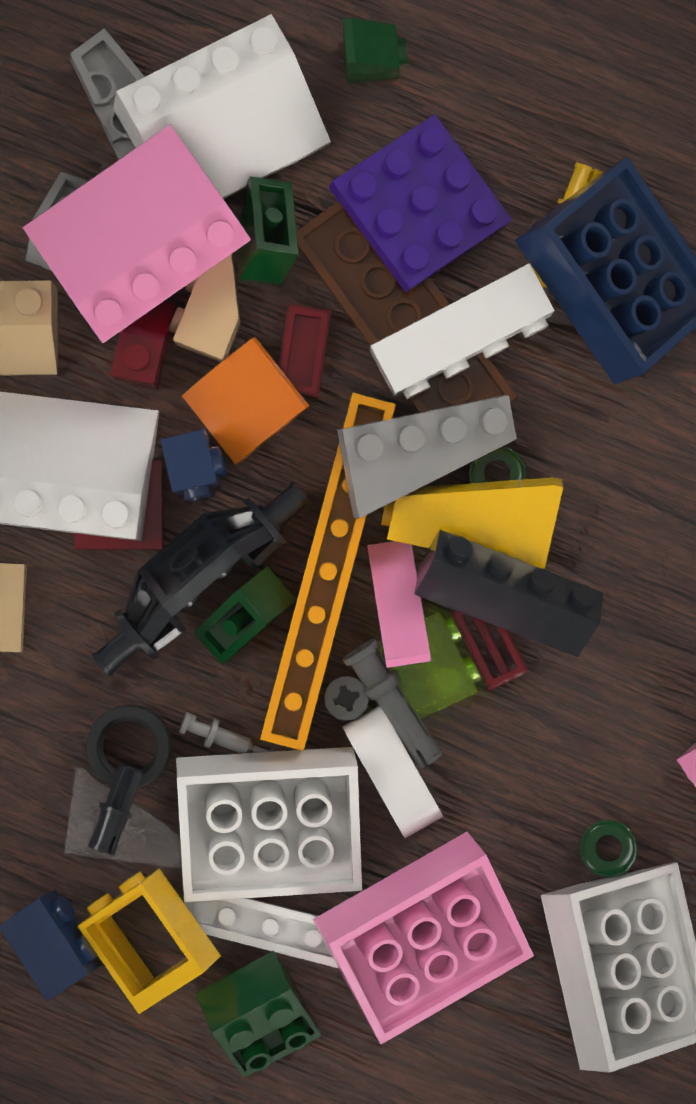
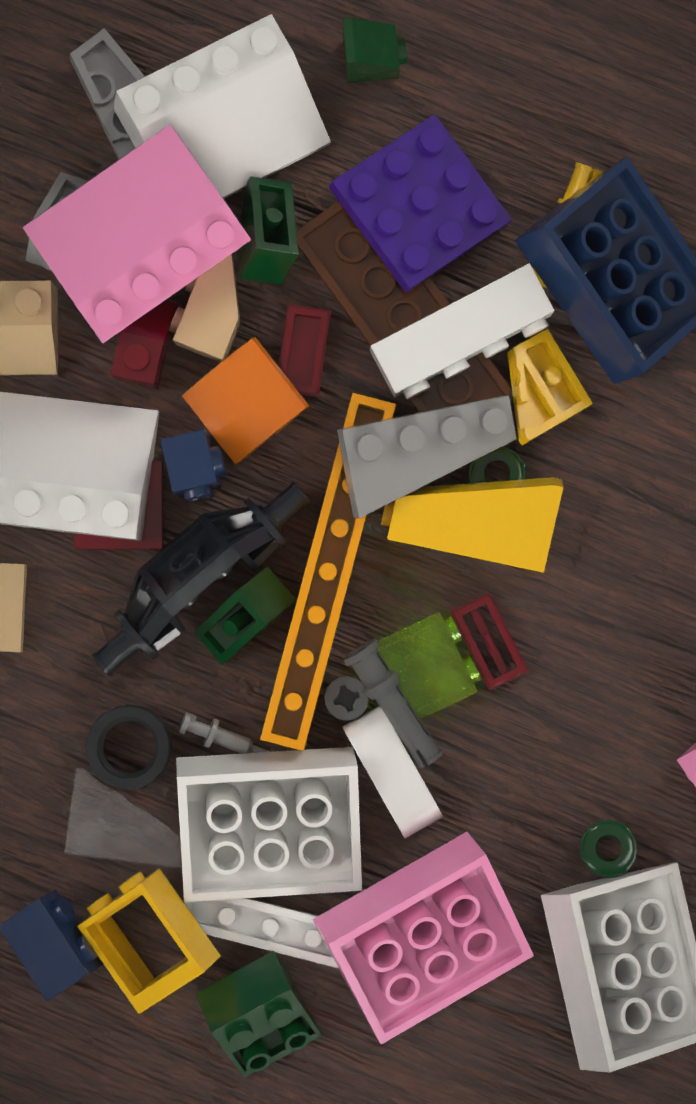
black axle [88,764,142,856] -> none
bright pink tile [367,541,431,668] -> none
black brick [414,529,603,657] -> none
none -> yellow wing [507,328,593,445]

